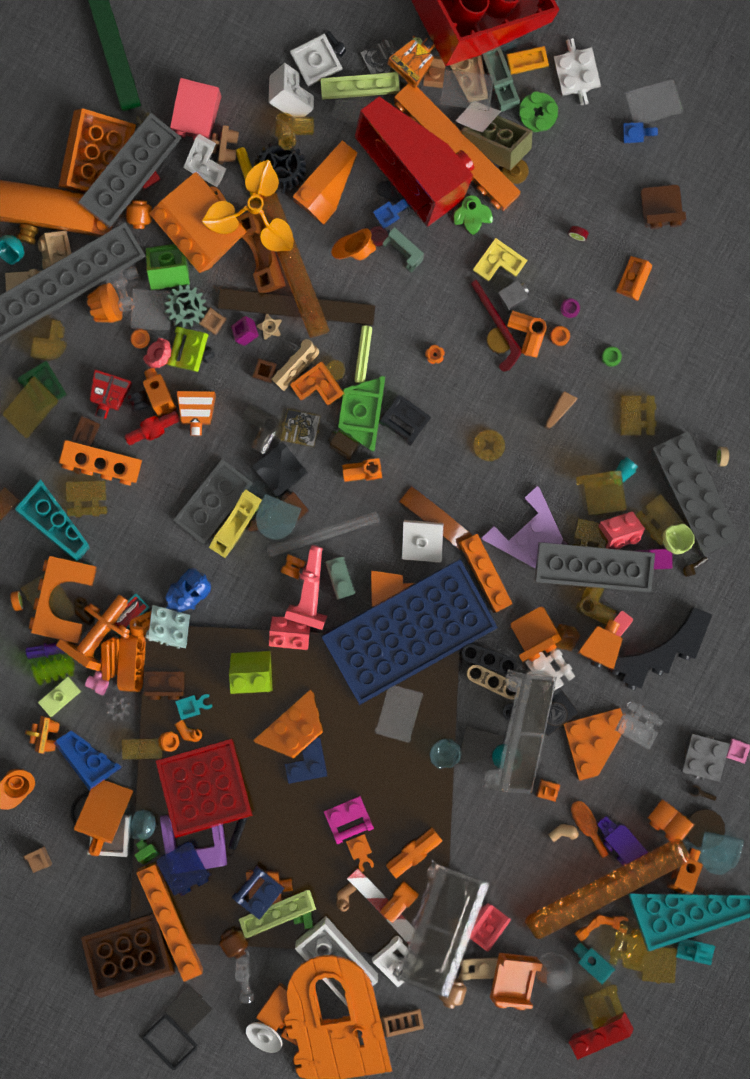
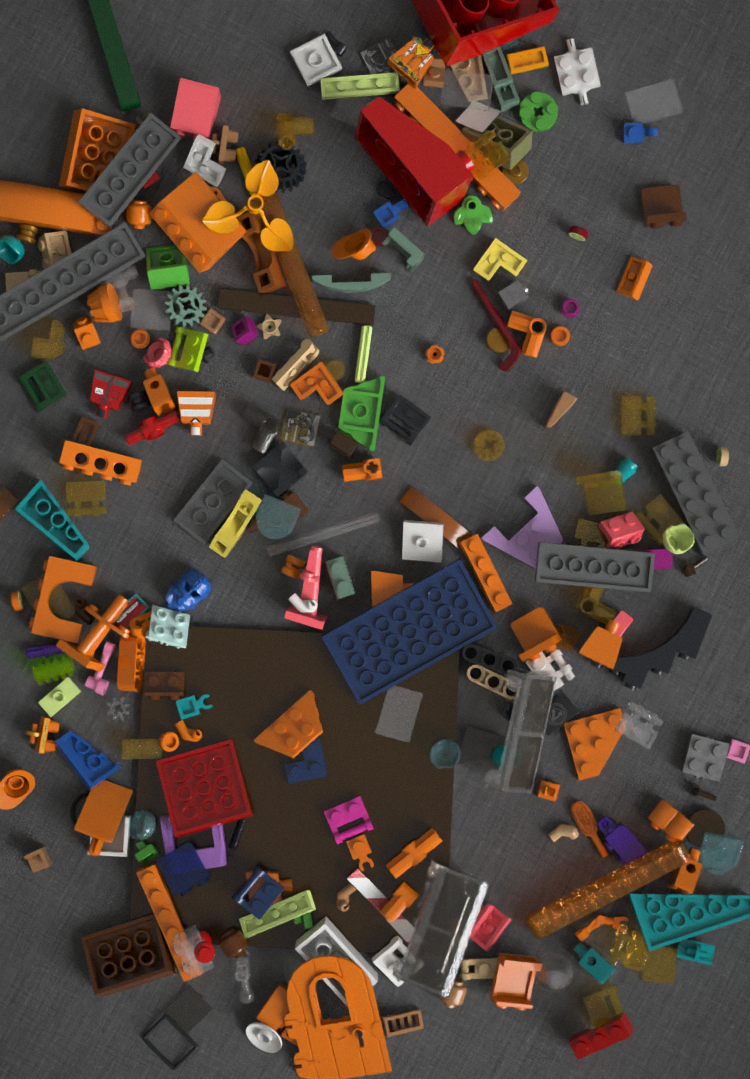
clear yellow piece [3,377,59,438] -> none
orange tile [101,637,120,681] -> none
lime slope [229,651,273,694] -> none
white panel [269,63,314,122] -> none
coral bracket [269,616,311,650] -> none
orange wedge [293,140,357,225] -> none
bright green tile [601,347,622,367] -> none
none -> orange bracket [73,316,101,350]
none -> clear brick [172,924,215,978]
none -> white arm [288,593,318,613]
none -> sand green slope [312,273,391,293]
none -> clear yellow plate [464,130,511,180]

